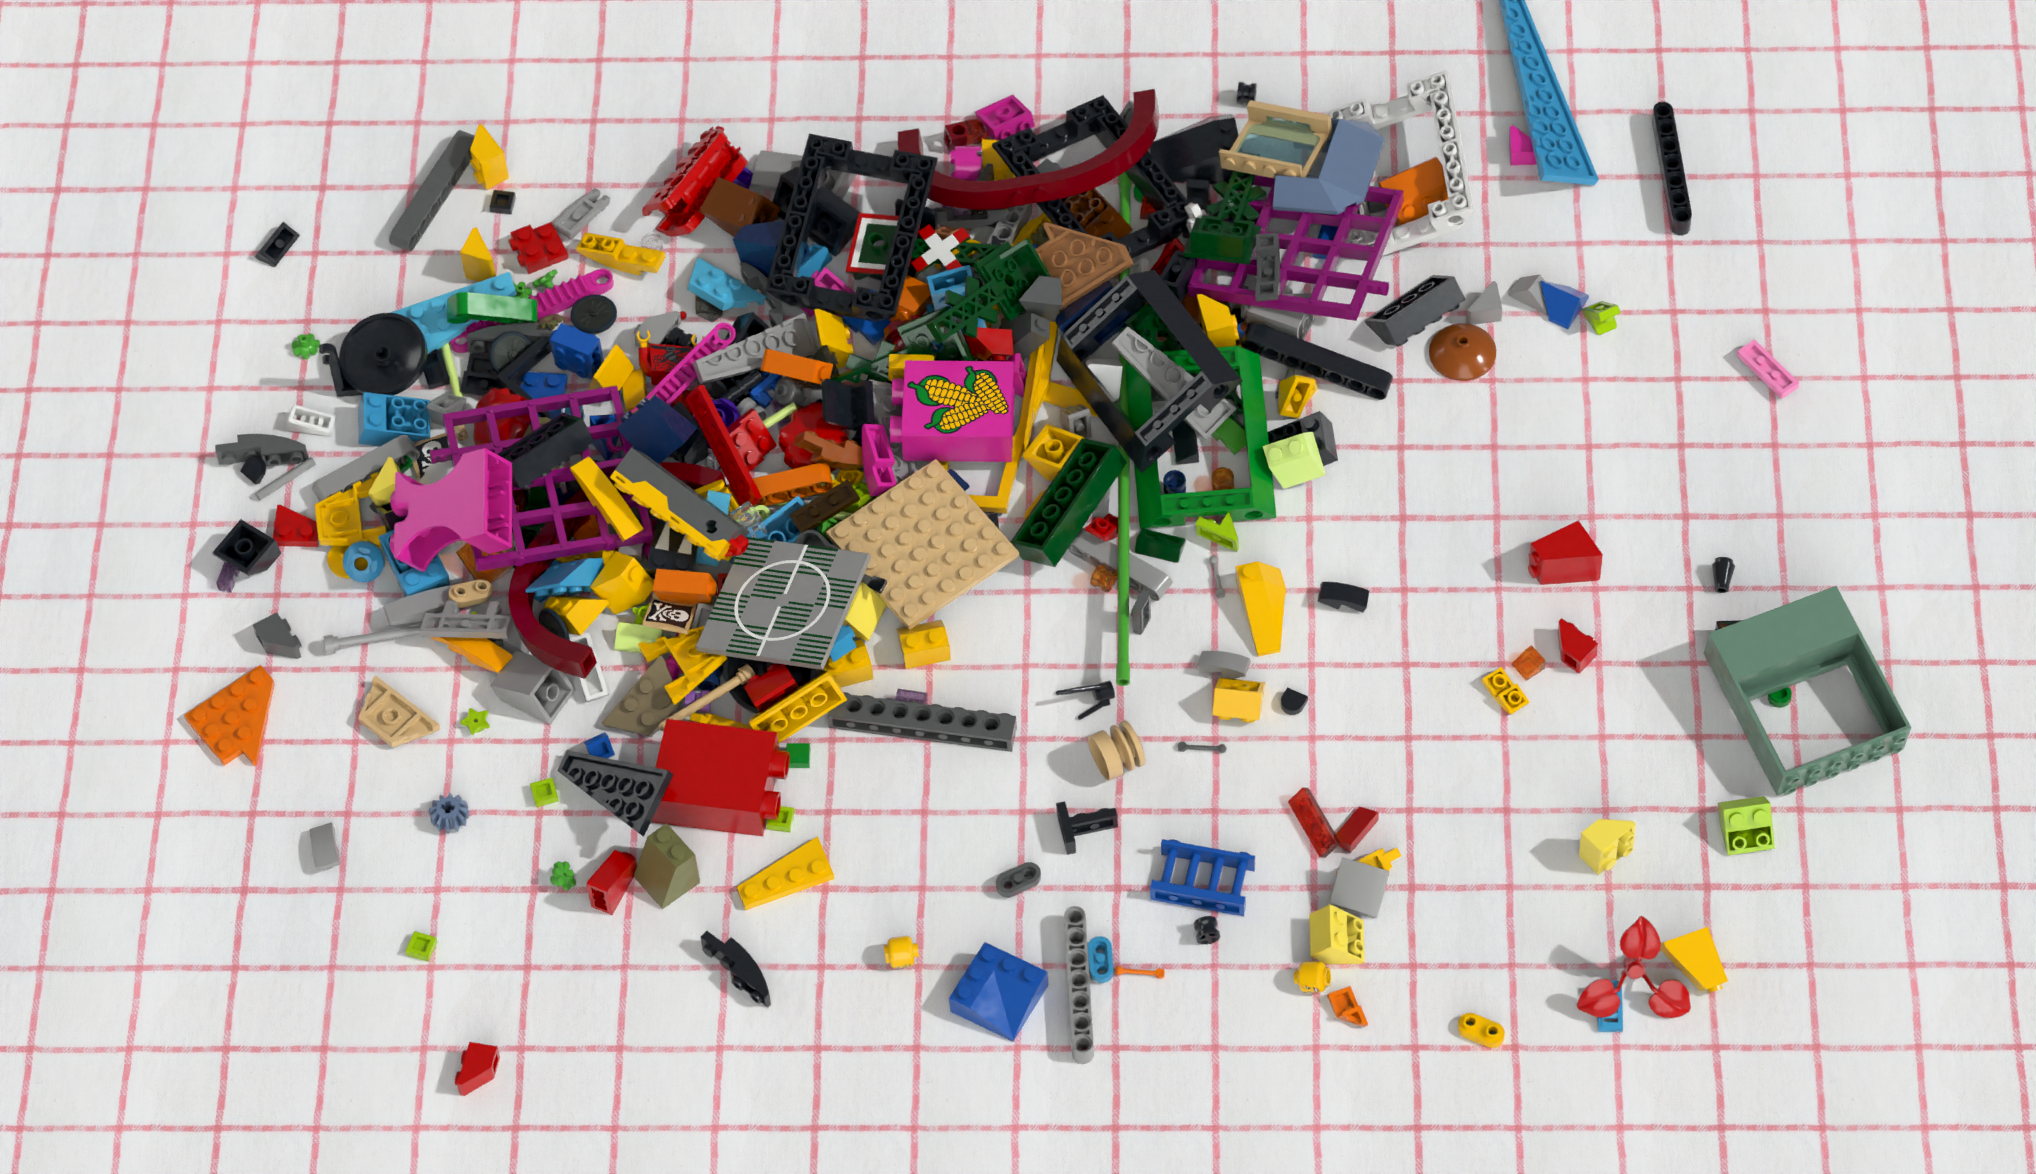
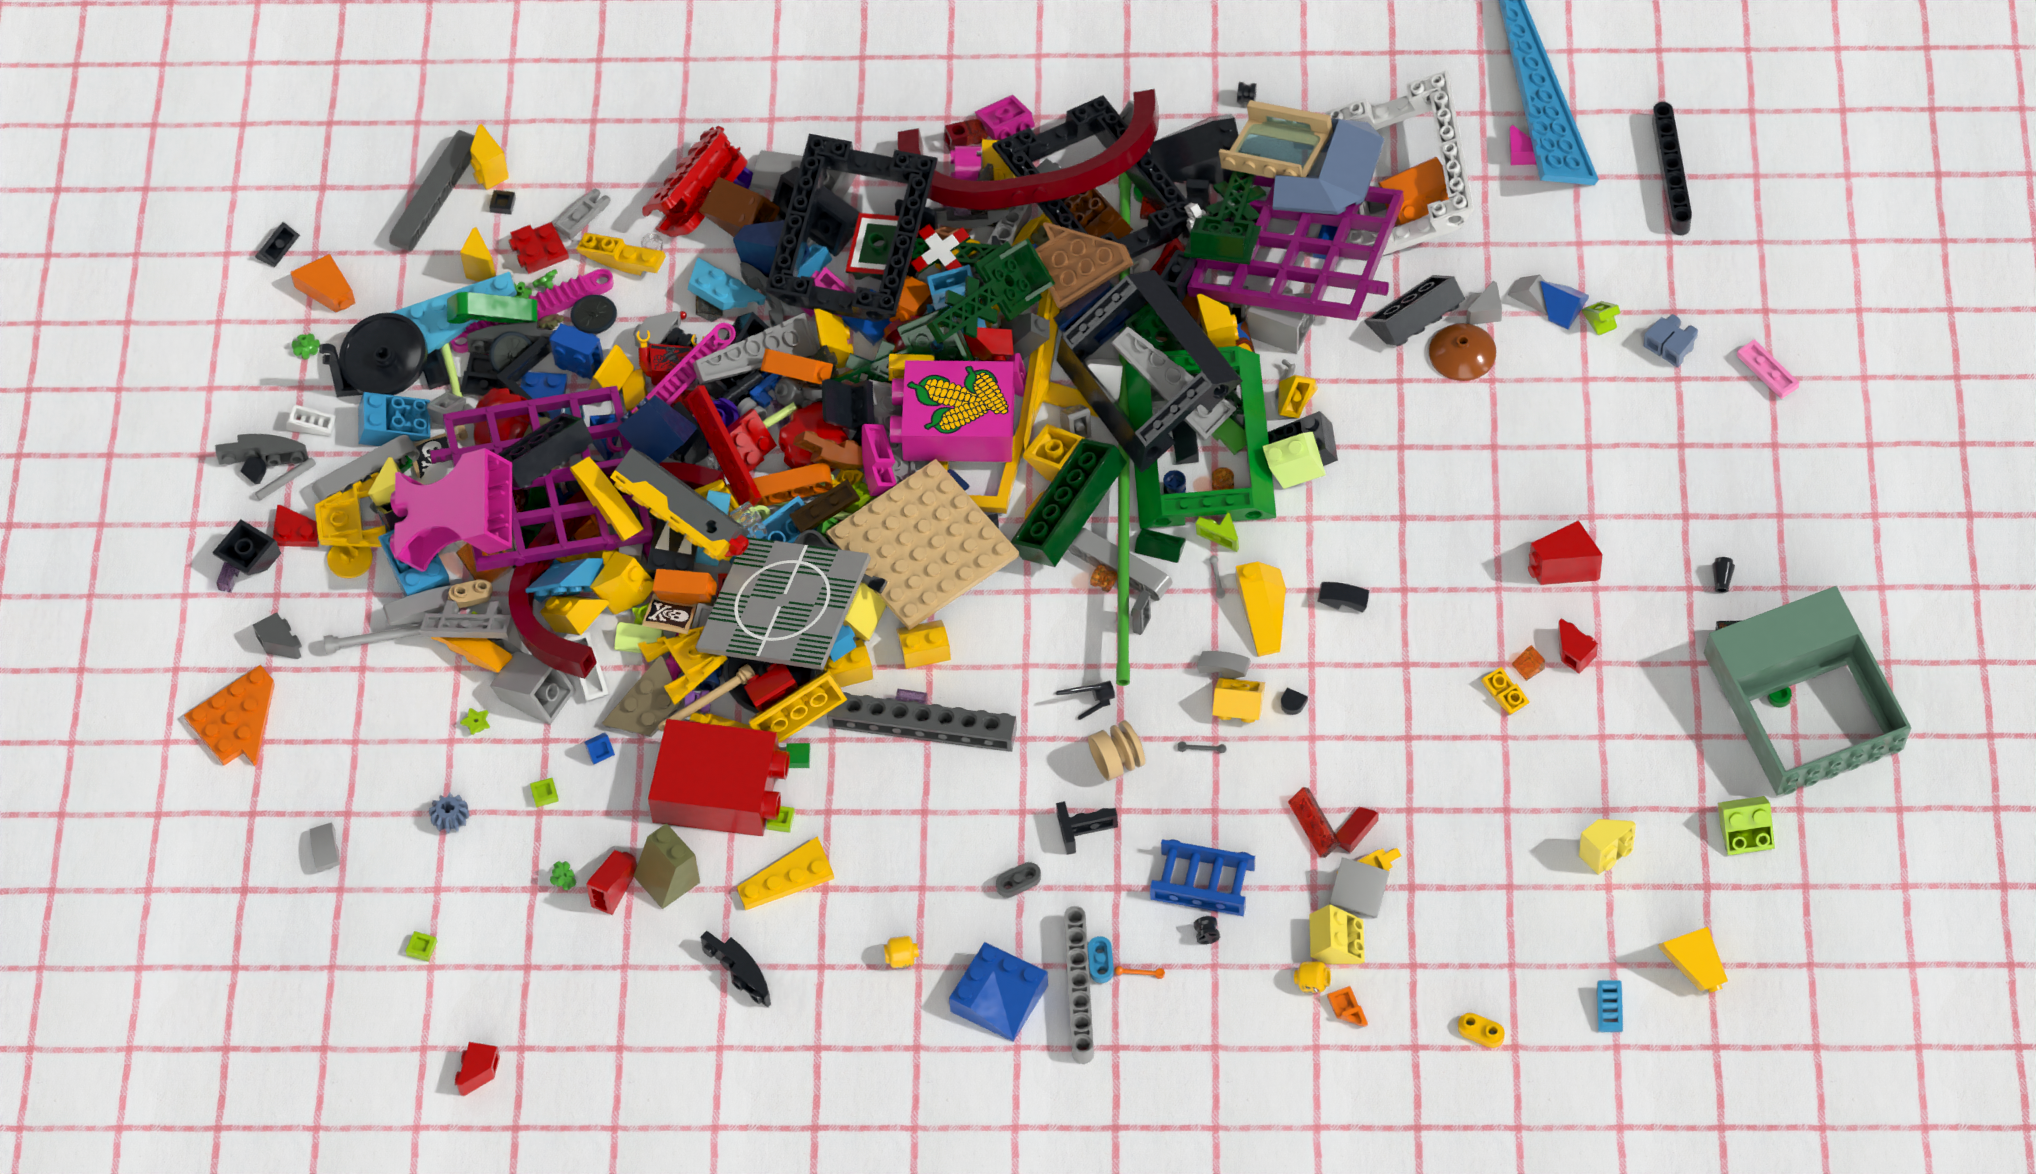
dark azure piece [343,541,385,582] -> none
tan wing [358,675,440,748] -> none
wheel [538,608,570,640] -> none
black wing [557,750,673,837] -> none
dark grey slope [1018,275,1062,322] -> none
red slope [1085,513,1118,541] -> none
black beam [1241,323,1393,400] -> none
dark grey slope [1255,232,1281,302] -> none
plant [1577,916,1691,1018] -> none
none -> orange slope [290,254,355,312]
none -> sand blue hips [1644,314,1698,368]

